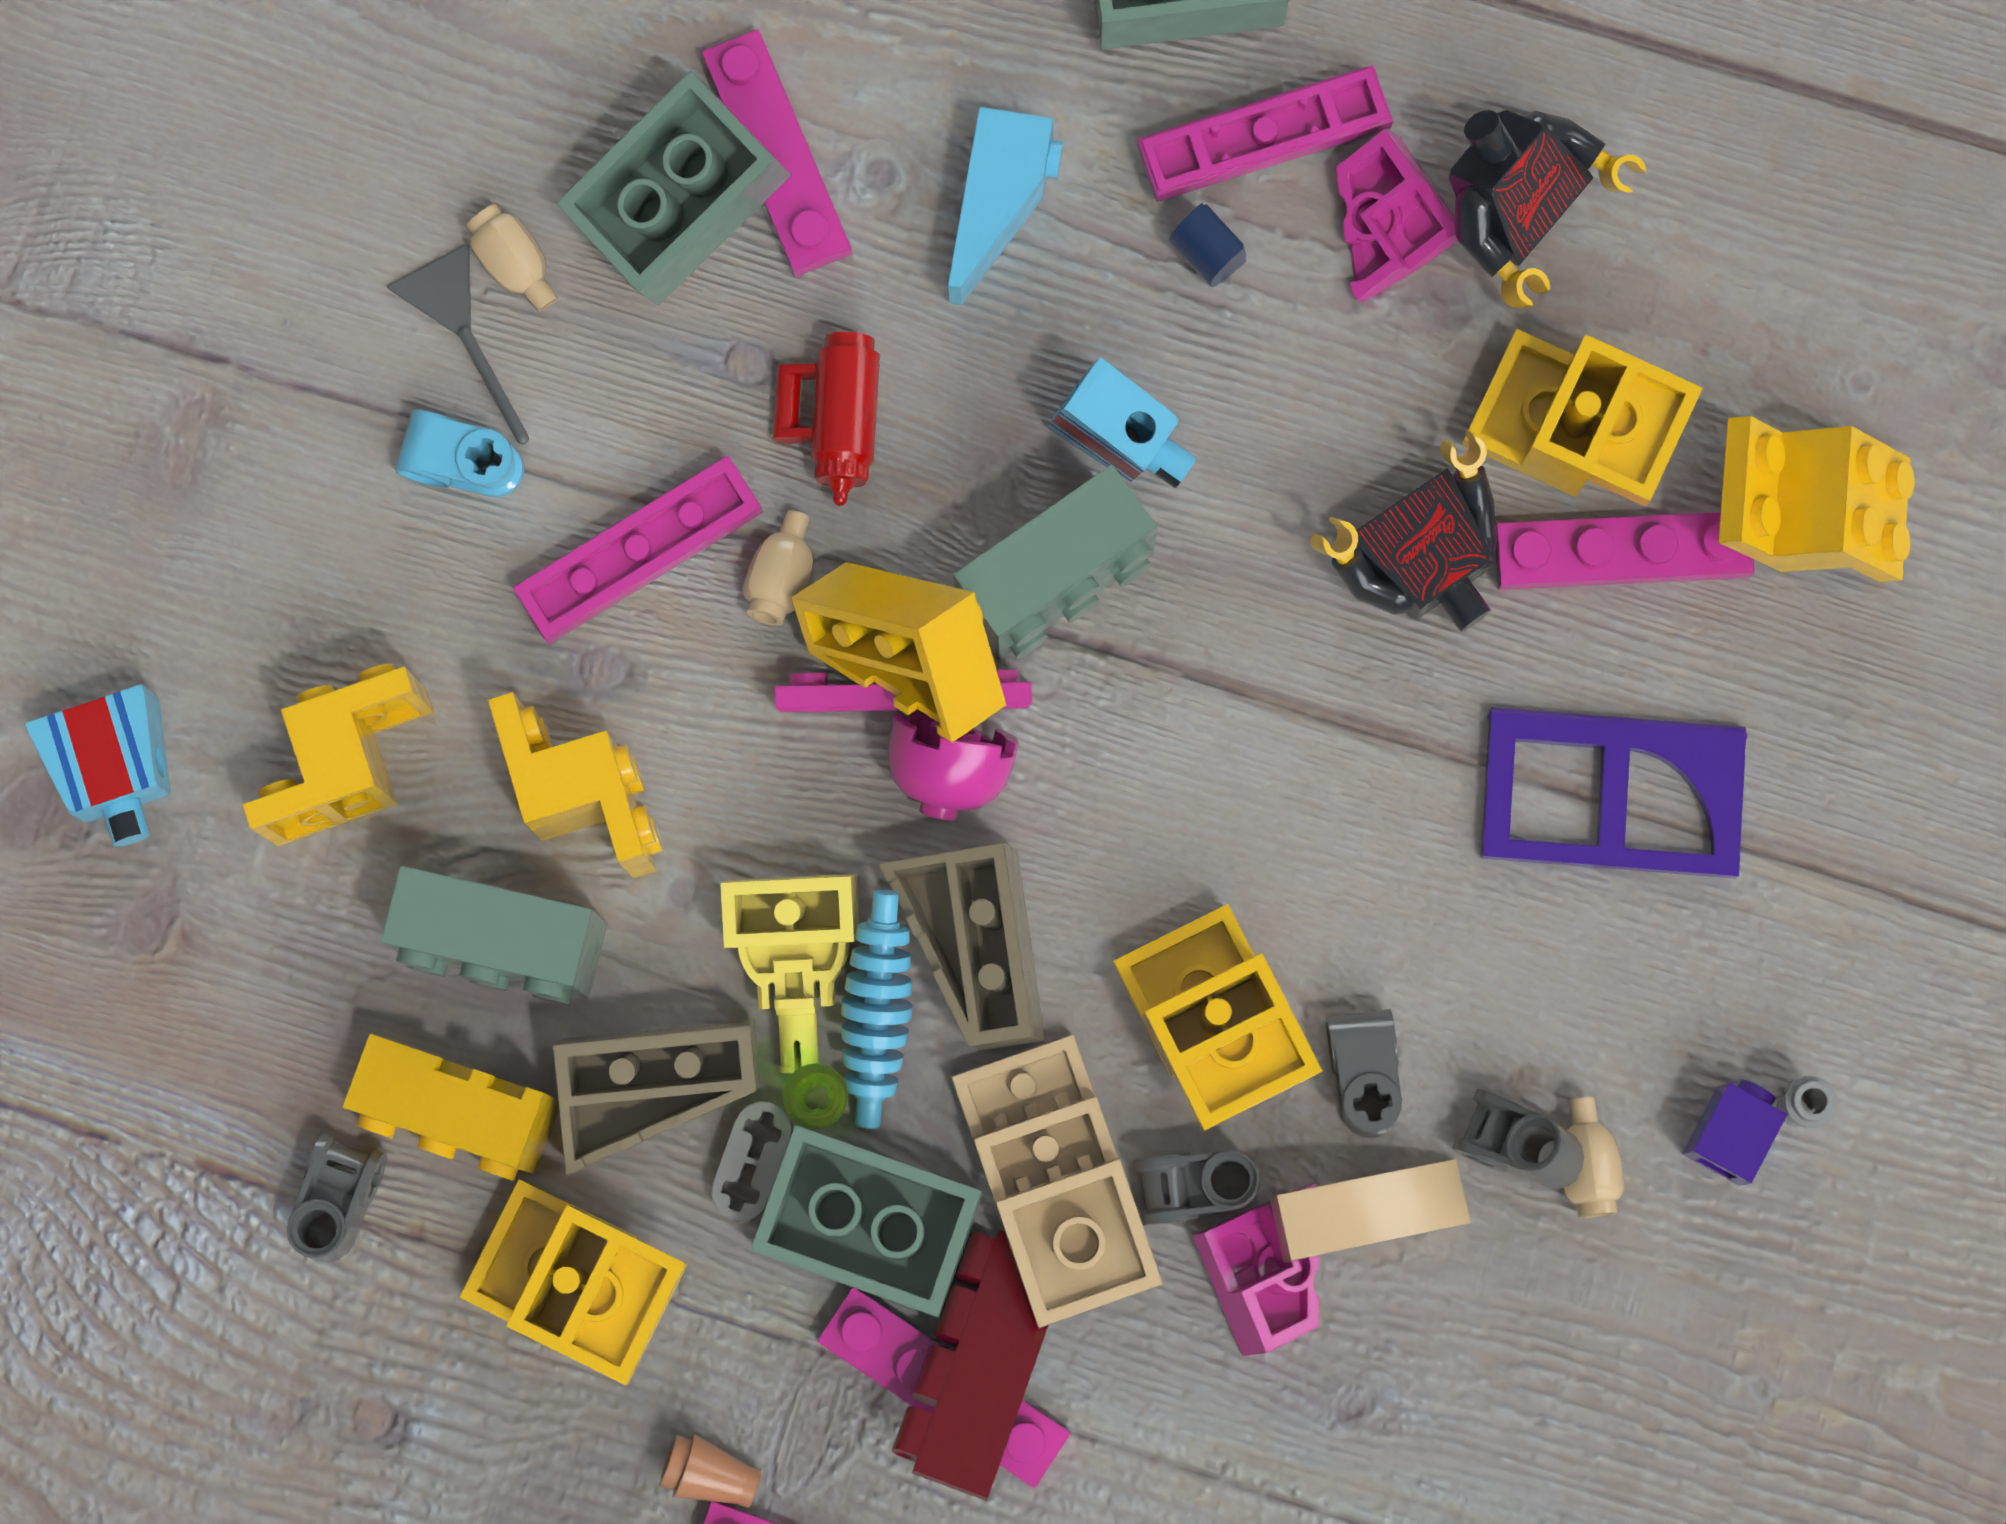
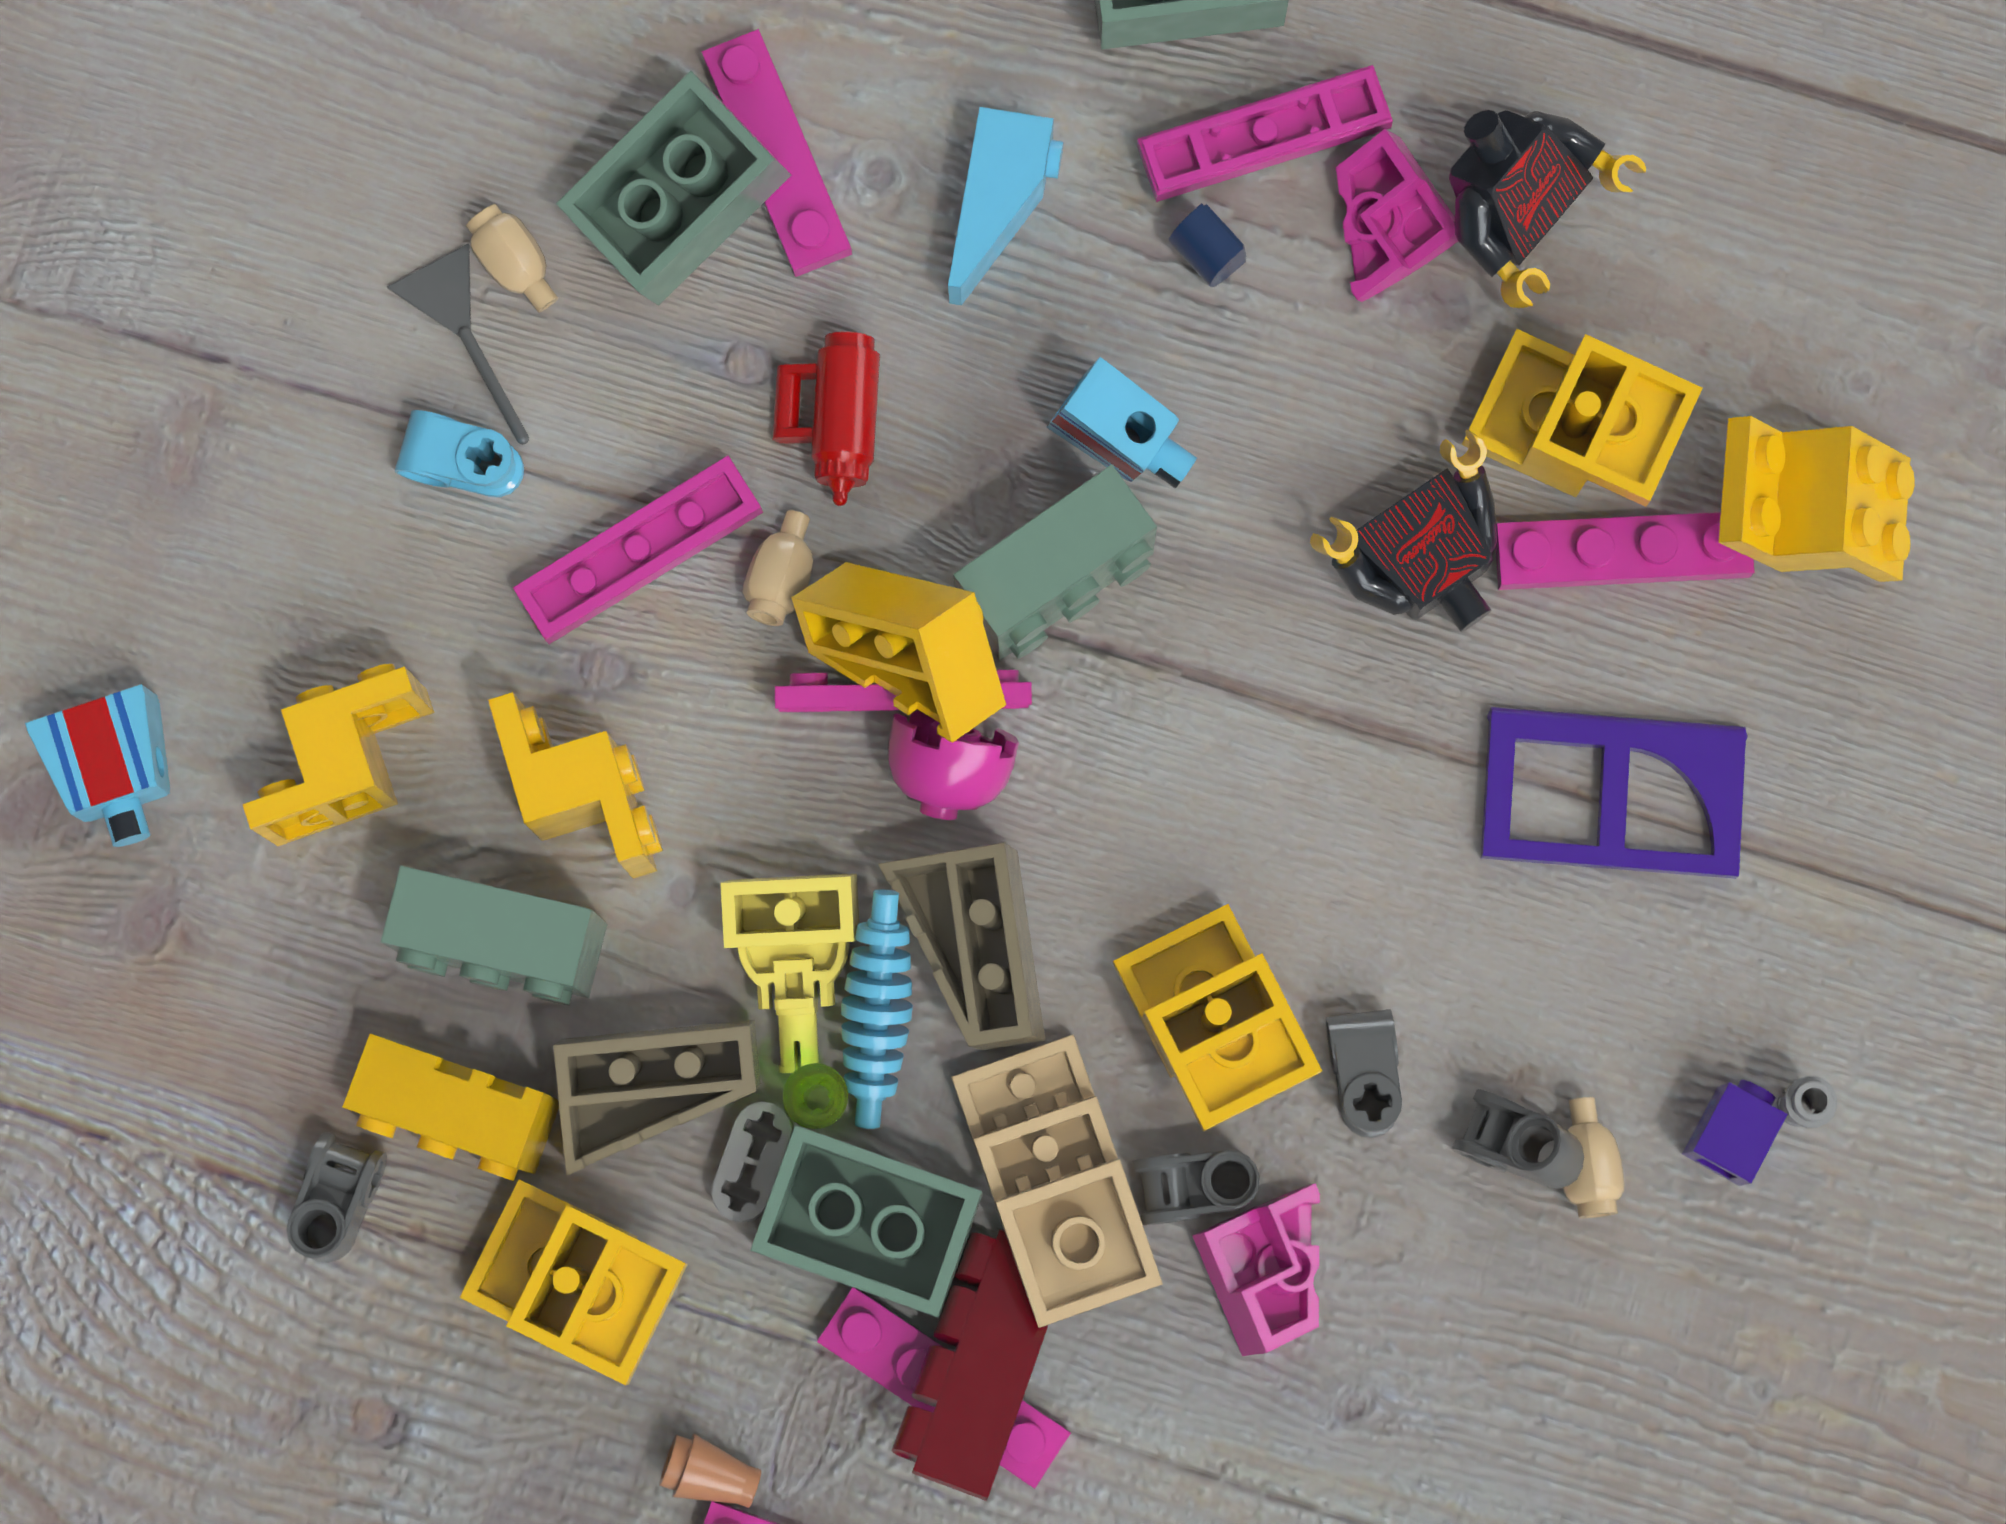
tan slope [1270,1159,1471,1263] -> none

